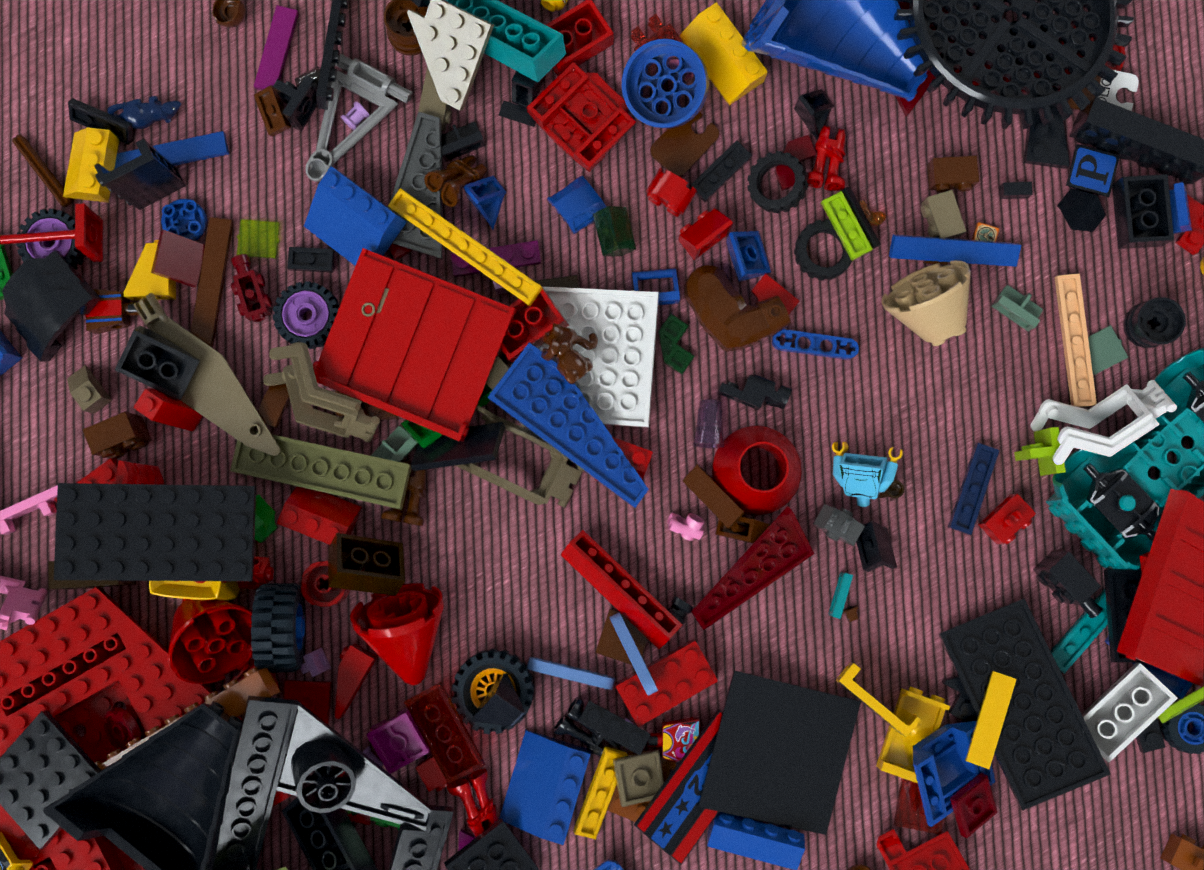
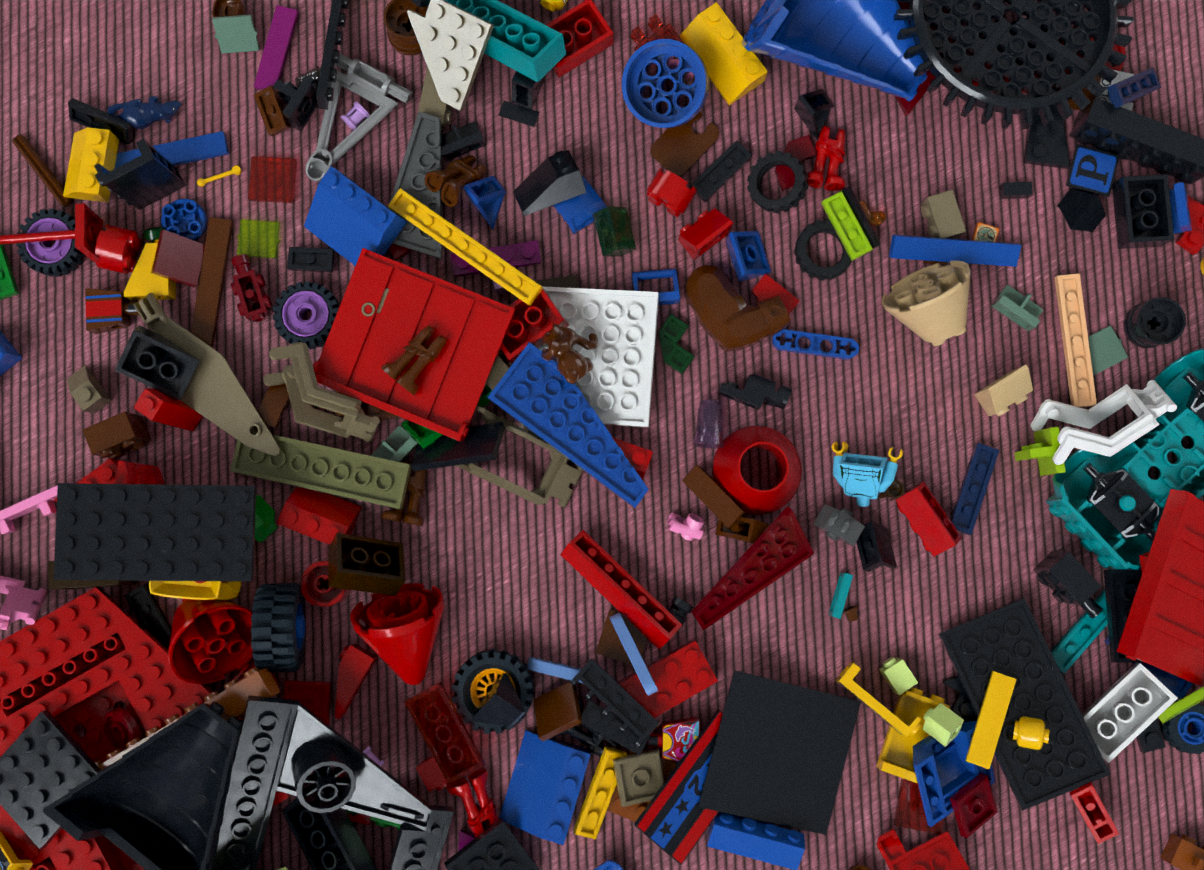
black slope [2,250,101,362] -> none
red brick [237,557,274,589] -> none
lavender tile [300,648,331,677] -> none
magenta piece [366,705,434,774] -> none
red slope [527,62,636,172] -> none
reddish brown brick [927,156,979,193] -> none
red brick [978,493,1036,545] -> none
none -> red brick [95,224,143,274]
none -> black tile [124,584,172,649]
none -> dark green tile [143,226,166,242]
none -> yellow hinge [197,165,242,187]
none -> sand green piece [212,14,260,54]
none -> clear red tile [248,156,297,204]
none -> reddish brown piece [381,325,447,395]
none -> black slope [513,150,586,216]
none -> reddish brown tile [533,681,582,741]
none -> black hinge [570,659,660,748]
none -> yellowish green brick [879,657,918,695]
none -> red brick [895,481,962,557]
none -> yellowish green brick [922,703,964,747]
none -> tan slope [974,365,1033,417]
none -> yellow head [1013,716,1050,750]
none -> red slope [1069,782,1119,844]
none -> dark blue plate [1107,67,1161,108]

